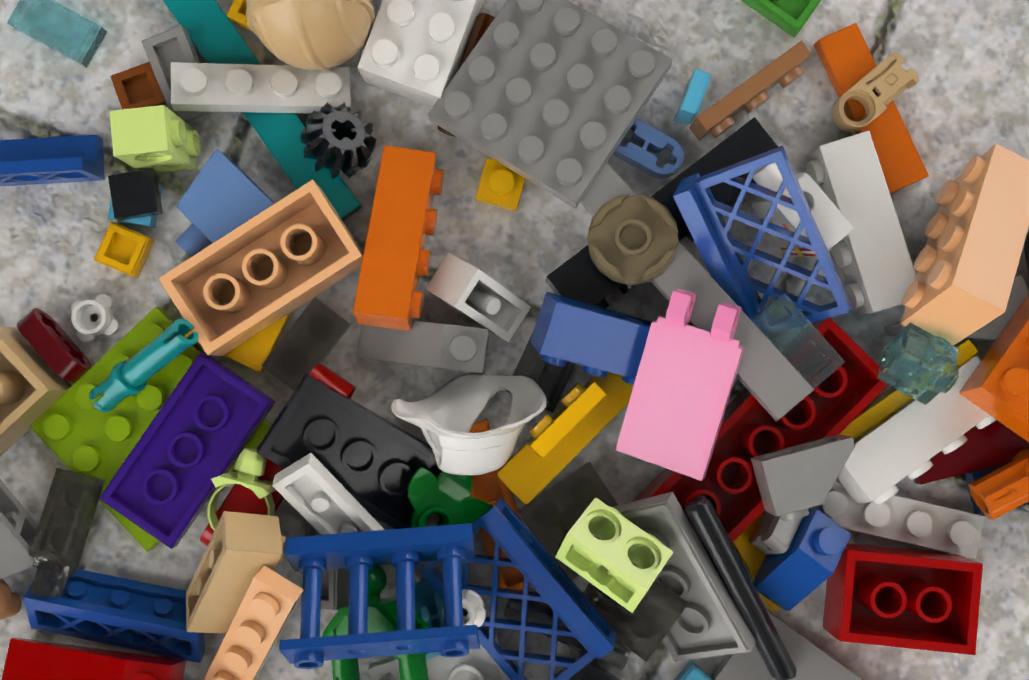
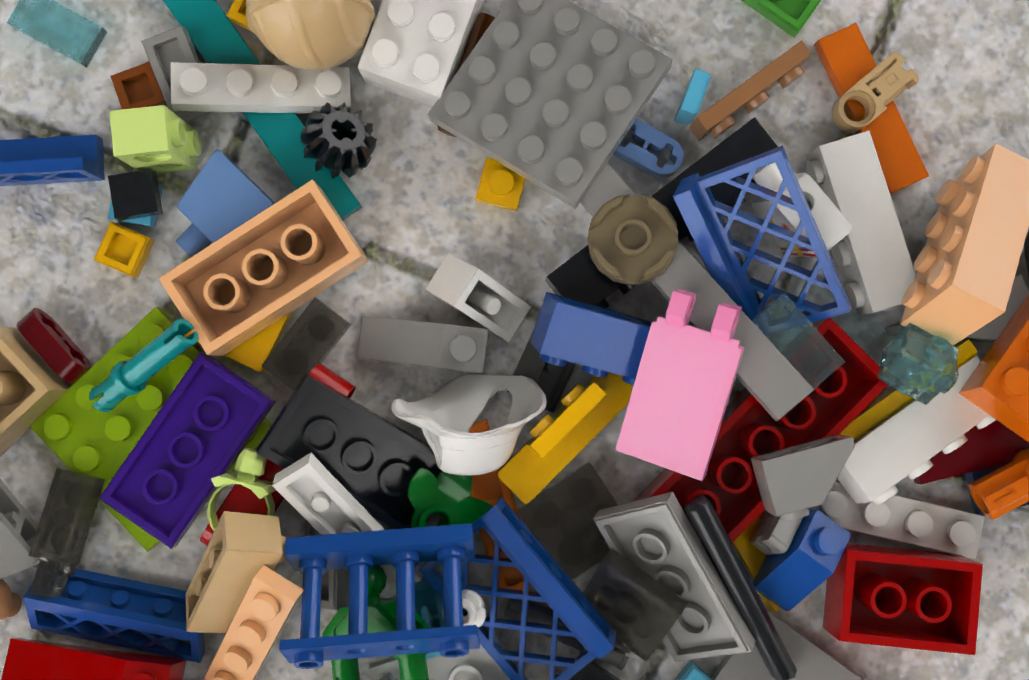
white plate [70,294,119,342] -> none
orange brick [353,145,444,331] -> none
yellowish green brick [555,497,673,613] -> none

